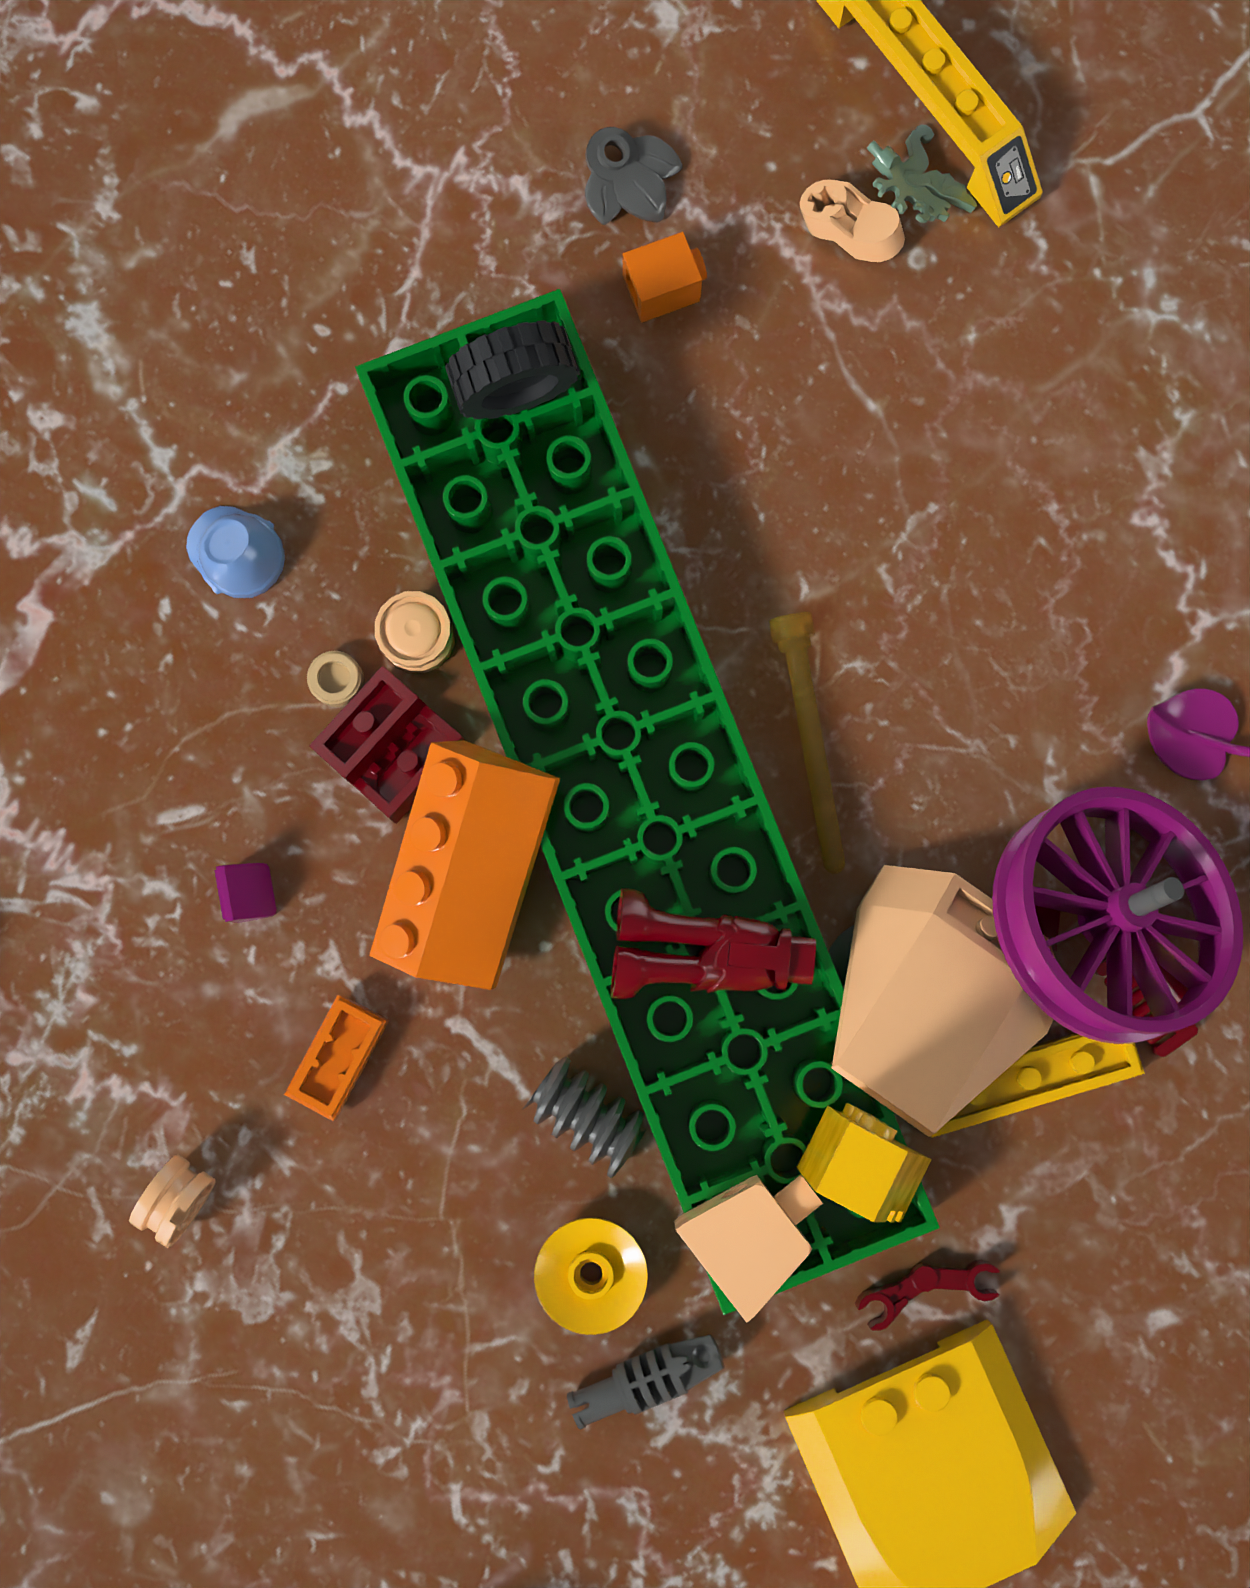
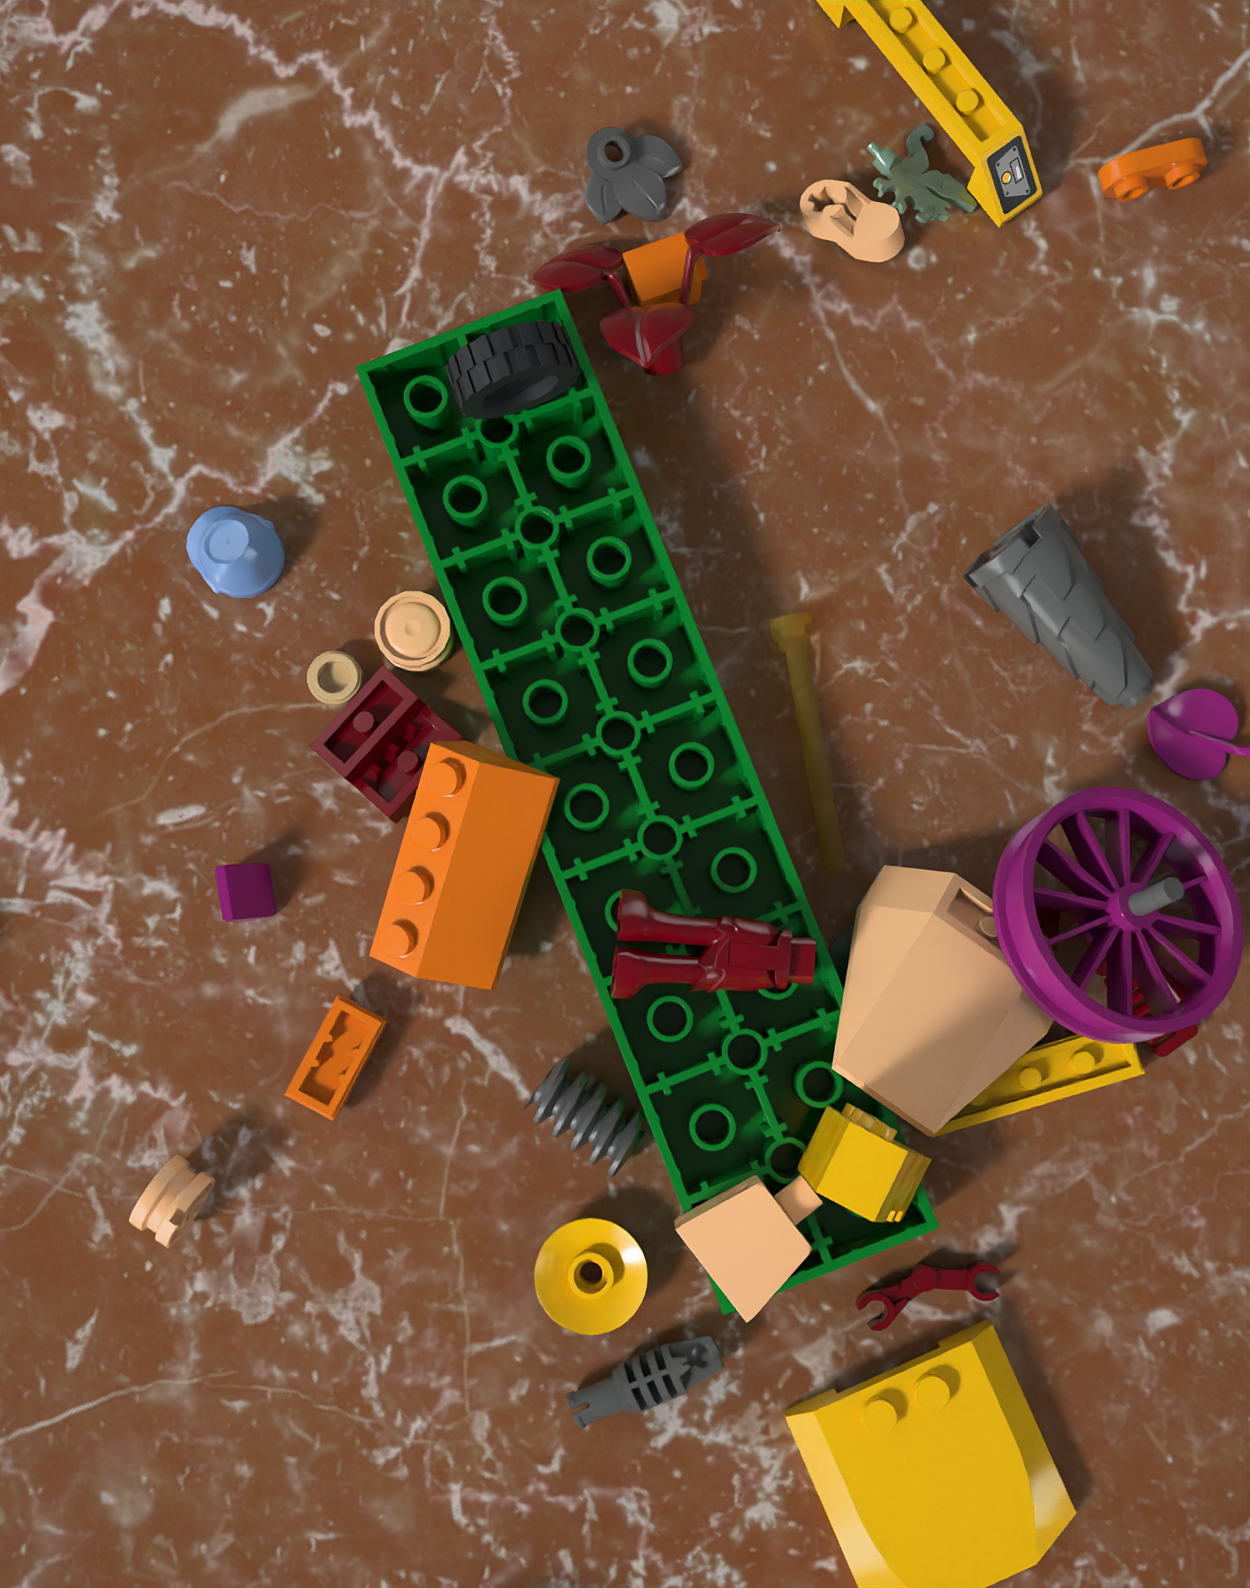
none -> dark red plant [532,213,780,376]
none -> dark grey cone [962,503,1153,709]
none -> orange plate [1098,138,1207,202]

